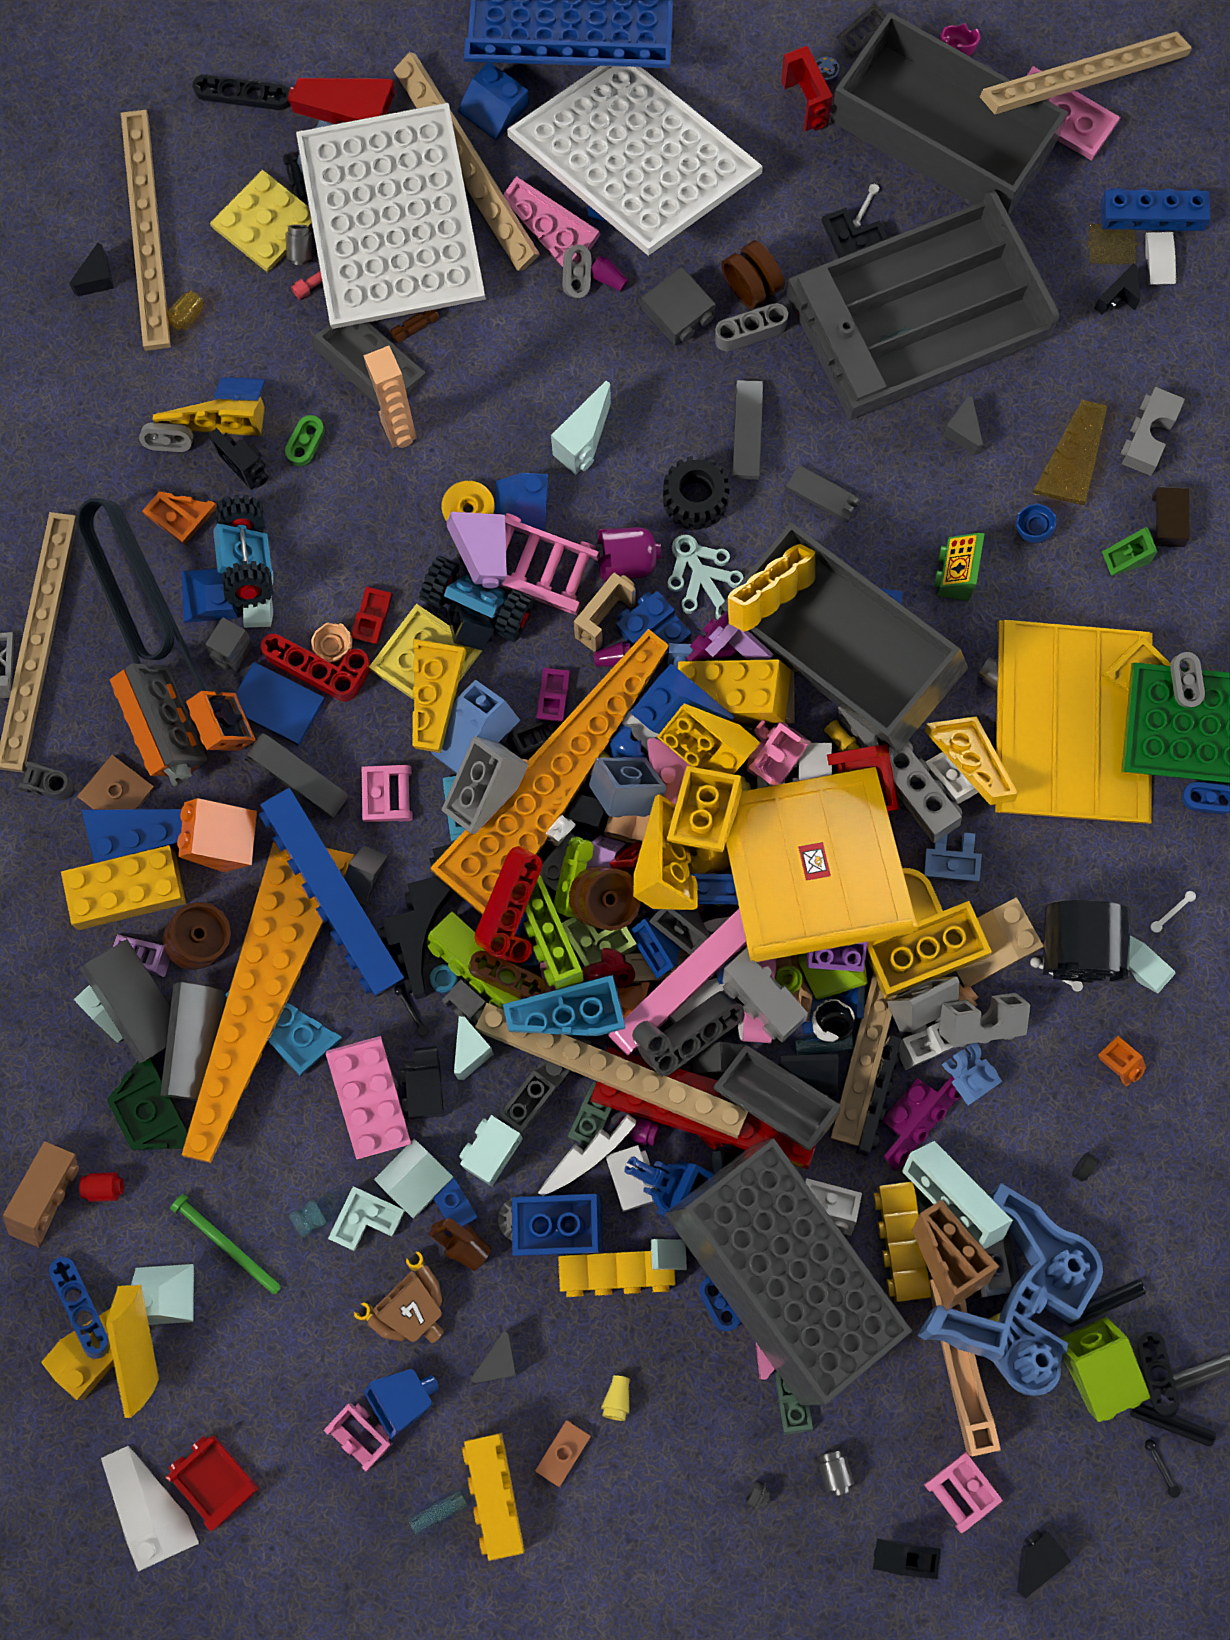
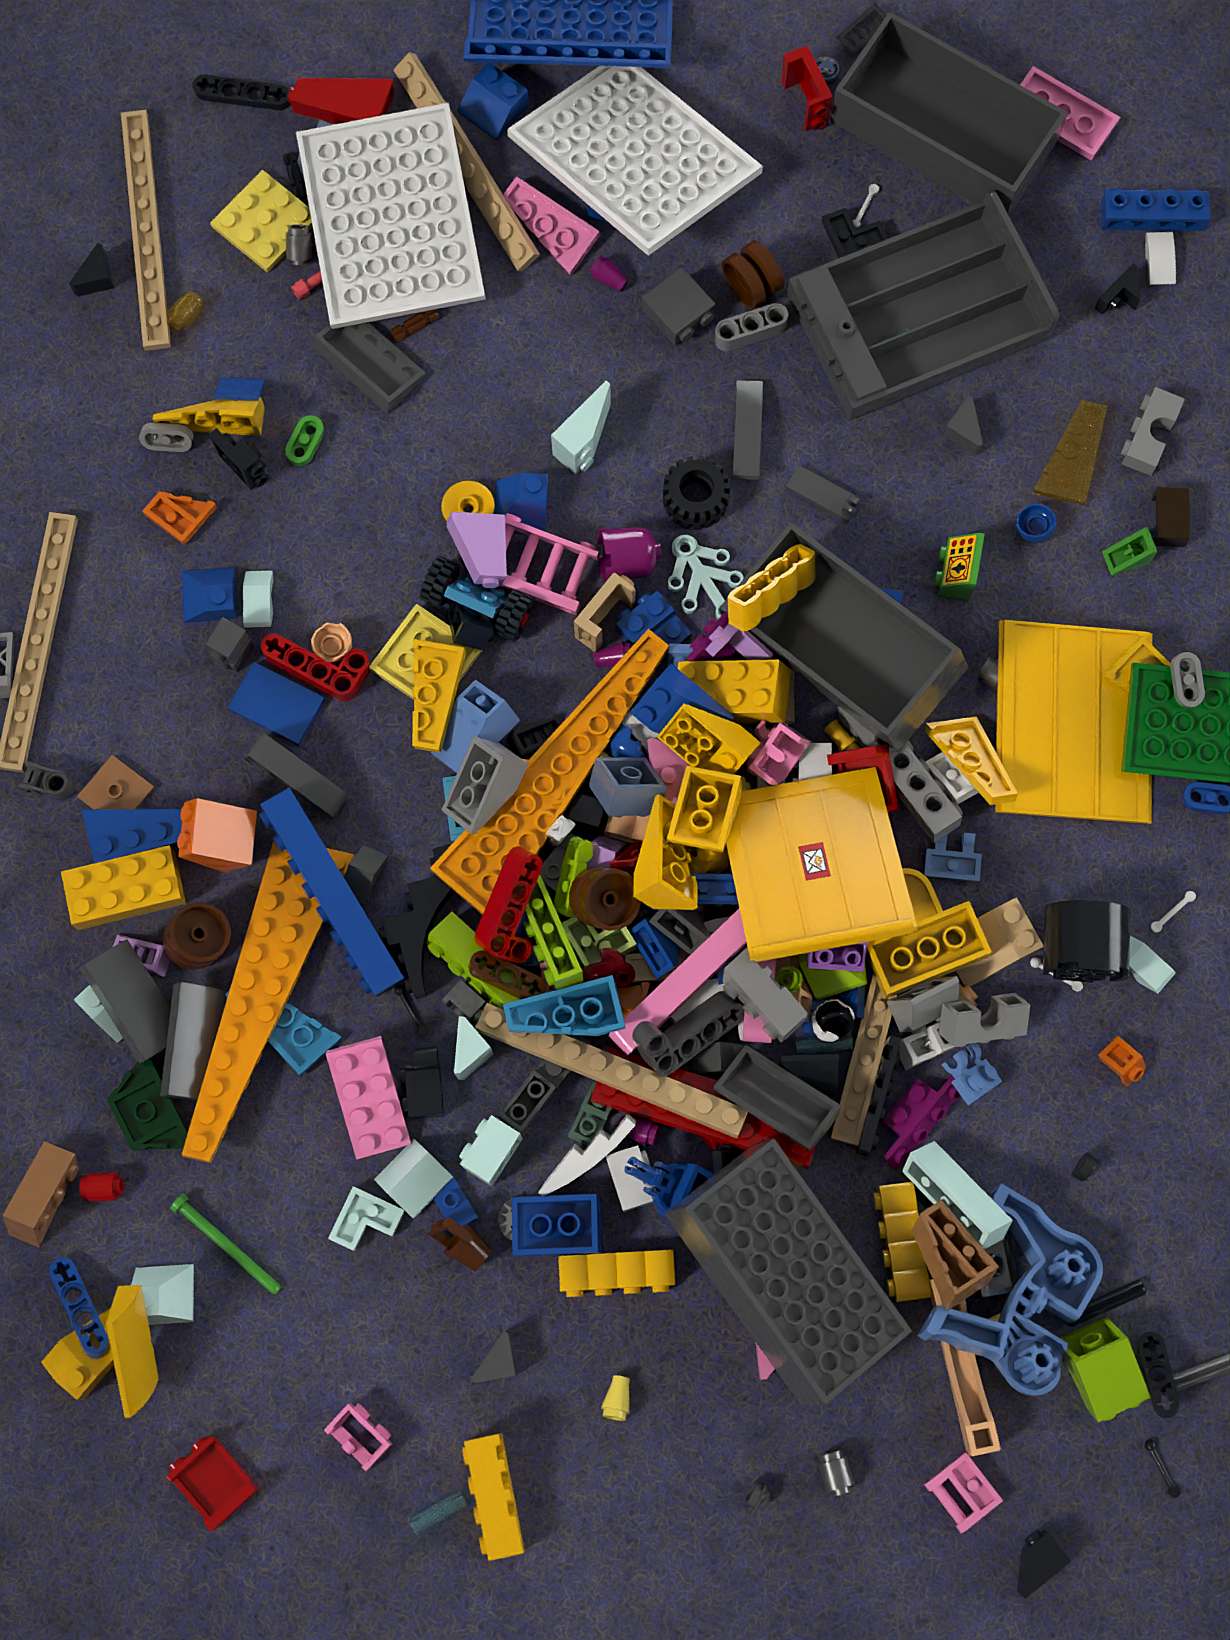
piece [76,498,256,787] -> none
white wedge [101,1446,199,1571] -> none
plate [213,495,273,608] -> none
clear light blue wheel [288,1199,328,1238] -> none
red slope [351,586,393,644] -> none
medium nougat torso [354,1252,444,1343] -> none
bright pink plate [362,765,413,822] -> none
light nougat arch [364,346,417,448] -> none
blue torso [364,1369,439,1440] -> none
dark azure tile [430,965,458,993] -> none
nougat plate [535,1420,591,1487] -> none
magenta slope [536,668,570,722] -> none
light grey plate [562,245,591,298] -> none
light aqua slope [651,1239,687,1270] -> none
blue plate [699,1277,740,1331] -> none
sand green slope [775,1372,813,1435] -> none
white bracket [805,1179,862,1235] -> none
black slope [873,1539,941,1579] -> none
dark pink hair [939,23,980,57] -> none
tan plate [980,32,1192,115] -> none
clear yellow piece [1087,224,1138,264] -> none
black axle [1130,1404,1216,1446] -> none

